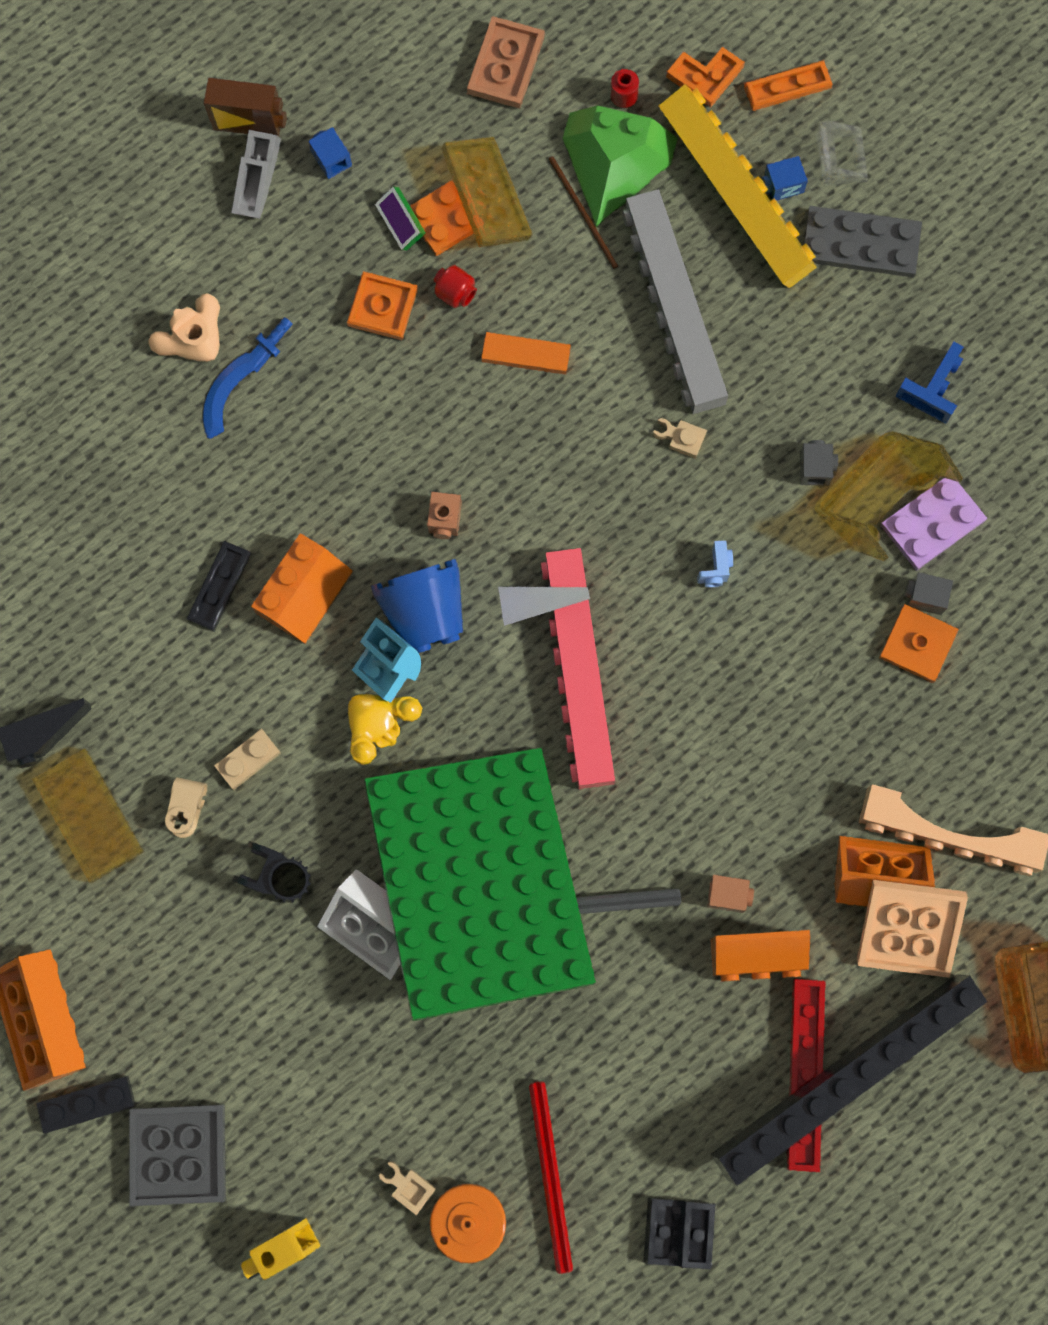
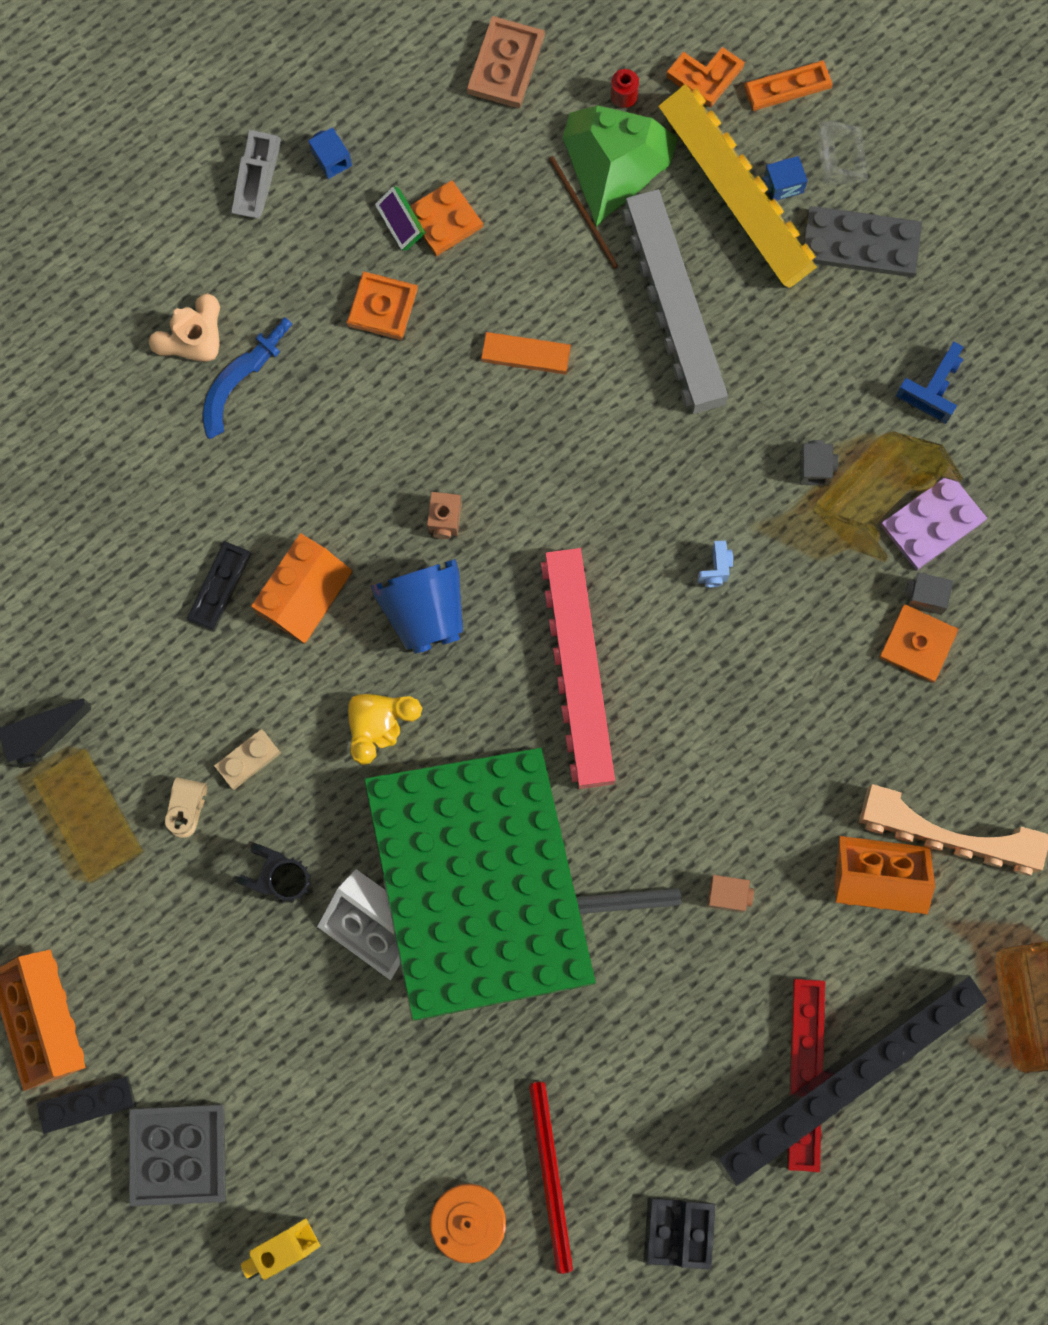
reddish brown brick [203,78,286,137] -> none
medium azure brick [352,617,421,702] -> none
tan plate [379,1161,436,1215] -> none
red head [433,265,477,308] -> none
clear yellow plate [441,137,533,247] -> none
white sticker [498,587,590,626] -> none
tan plate [653,418,707,459] -> none
orange slope [710,930,810,982] -> none
light nougat plate [857,880,968,978] -> none

